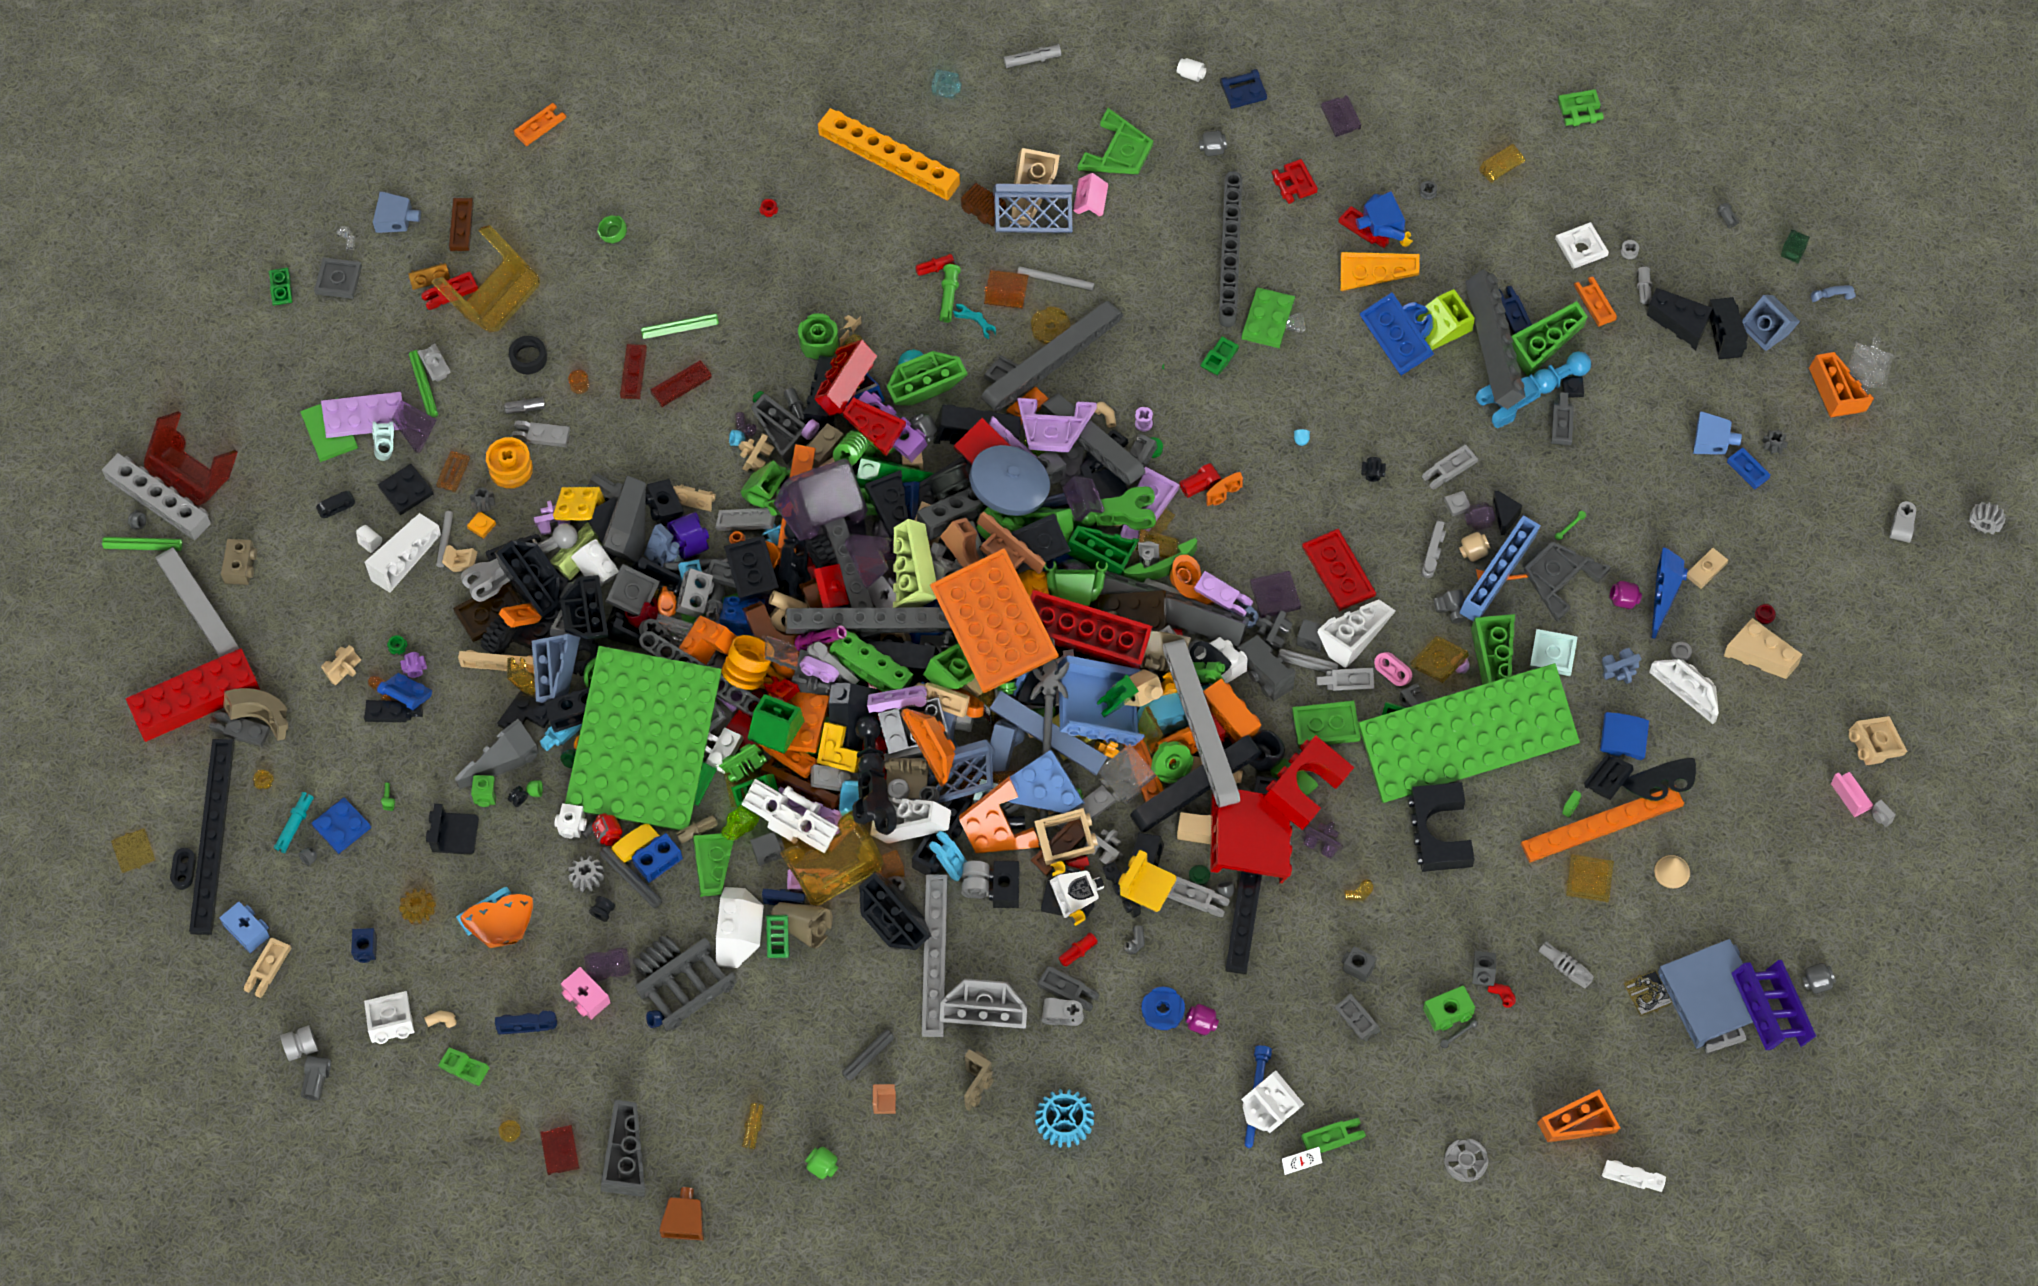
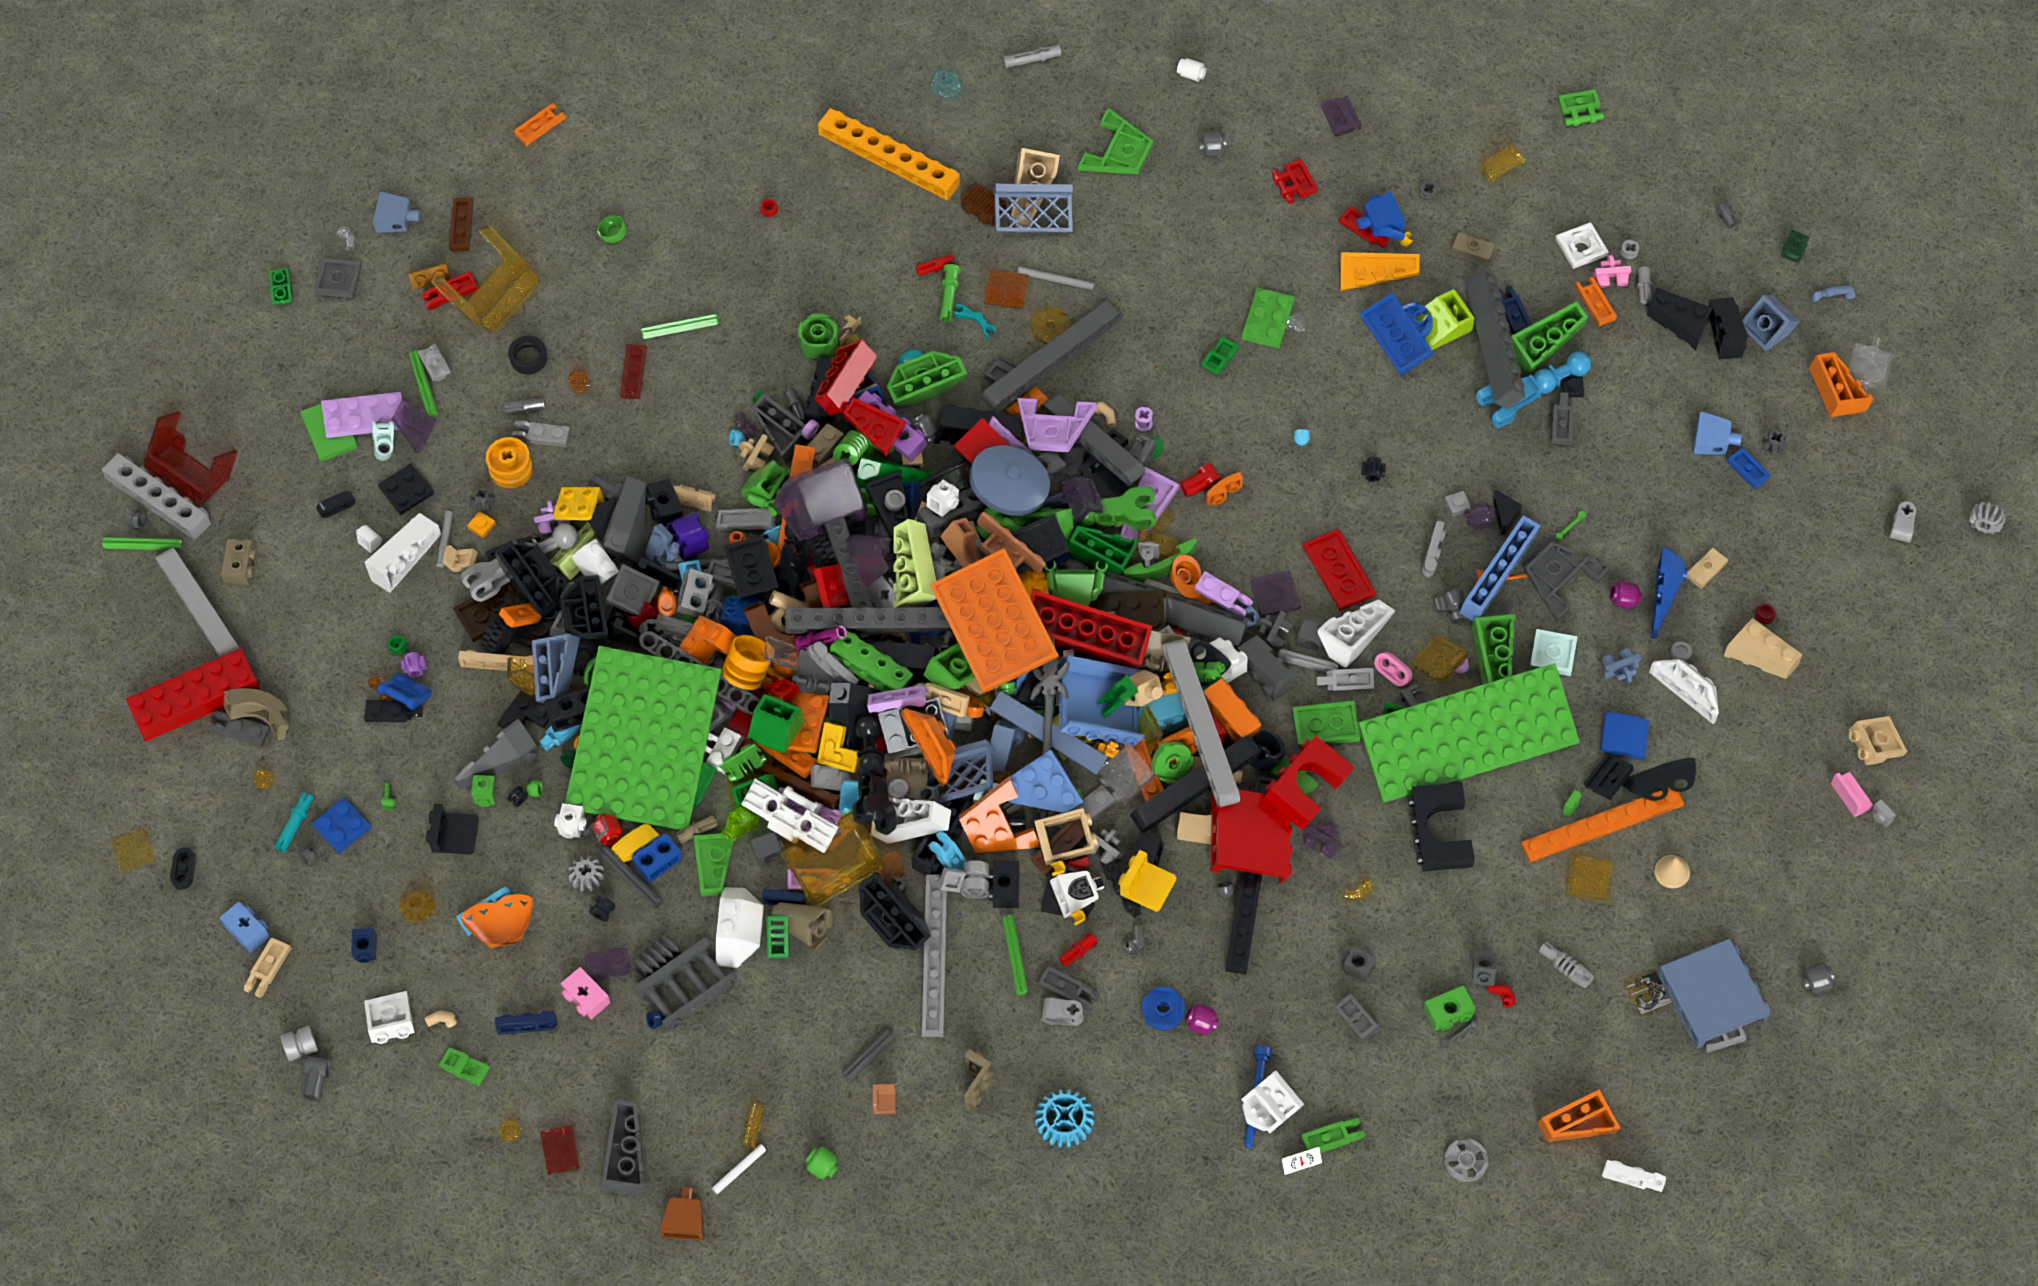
black plate [189,739,235,935] -> none
tan hips [321,645,361,686] -> none
clear orange tile [436,451,470,492] -> none
clear red plate [650,360,712,407] -> none
lavender plate [800,656,839,683] -> none
light grey wedge [940,978,1027,1029] -> none
bright pink panel [1073,173,1108,216] -> none
light grey hinge [1168,876,1230,917] -> none
dark green plate [1189,865,1210,886] -> none
dark grey beam [1219,171,1242,327] -> none
dark blue plate [1220,69,1267,109] -> none
light grey hinge [1422,445,1478,490] -> none
tan head [1459,532,1491,562] -> none
dark purple fence [1731,960,1816,1050] -> none
none -> white bar [712,1144,766,1194]
none -> light grey tile [884,490,905,511]
none -> white brick [927,480,959,517]
none -> light grey plate [938,867,966,893]
none -> bright green axle [1002,914,1028,995]
none -> dark tan plate [1451,232,1495,263]
none -> bright pink hips [1592,255,1631,288]

